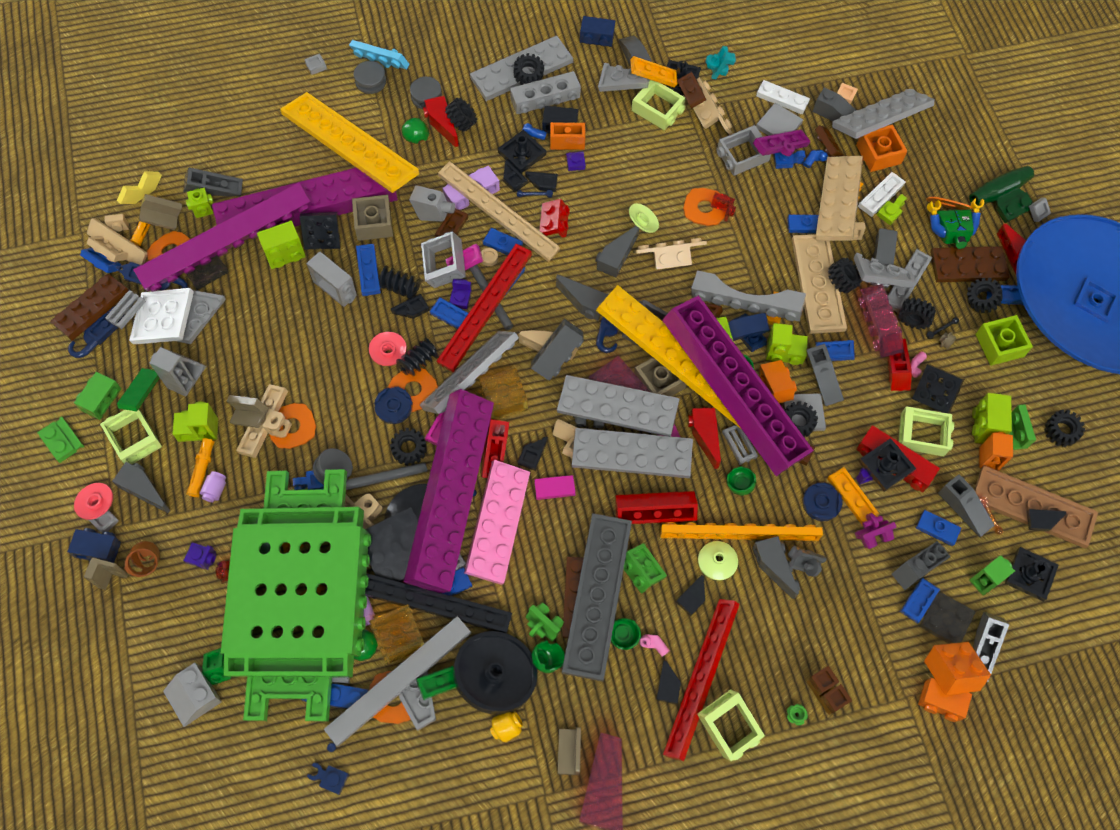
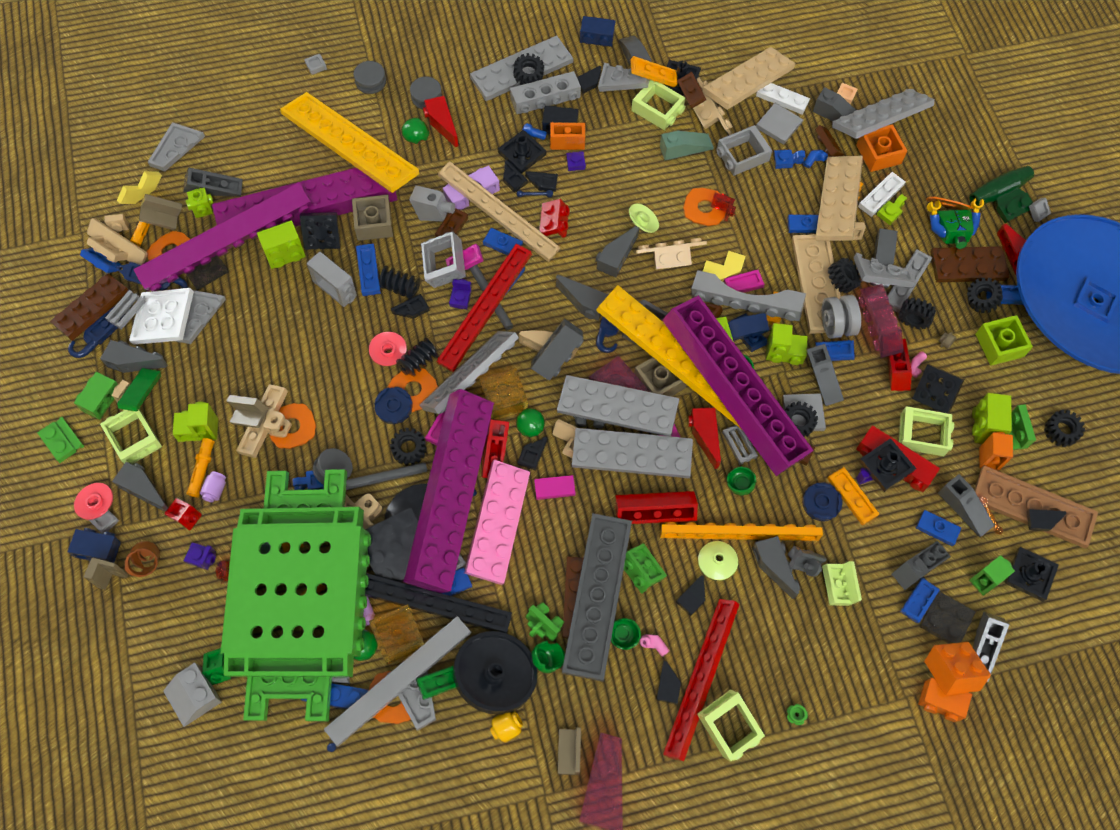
light grey wedge [149,347,206,397] -> none
dark blue plate [307,763,349,795] -> none
medium azure plate [349,40,410,70] -> none
blue plate [430,297,469,329] -> none
black tyre [445,97,477,132] -> none
tan tile [481,248,498,266] -> none
teal hips [705,46,736,79] -> none
magenta hinge [753,129,811,156] -> none
orange brick [759,360,797,403] -> none
reddish brown hips [807,665,852,715] -> none
magenta hips [854,513,897,549] -> none
black hinge [926,317,959,339] -> none
none -> dark grey slope [100,340,168,373]
none -> tan plate [111,380,130,403]
none -> light grey wing [148,122,205,171]
none -> red bracket [164,498,202,530]
none -> green hair [516,408,545,438]
none -> black tile [577,66,601,94]
none -> sand green slope [660,131,714,160]
none -> tan plate [702,47,795,110]
none -> light yellow tile [703,251,746,281]
none -> dark pink tile [723,270,765,293]
none -> light grey wheel [822,295,861,339]
none -> yellowish green bracket [822,561,862,606]

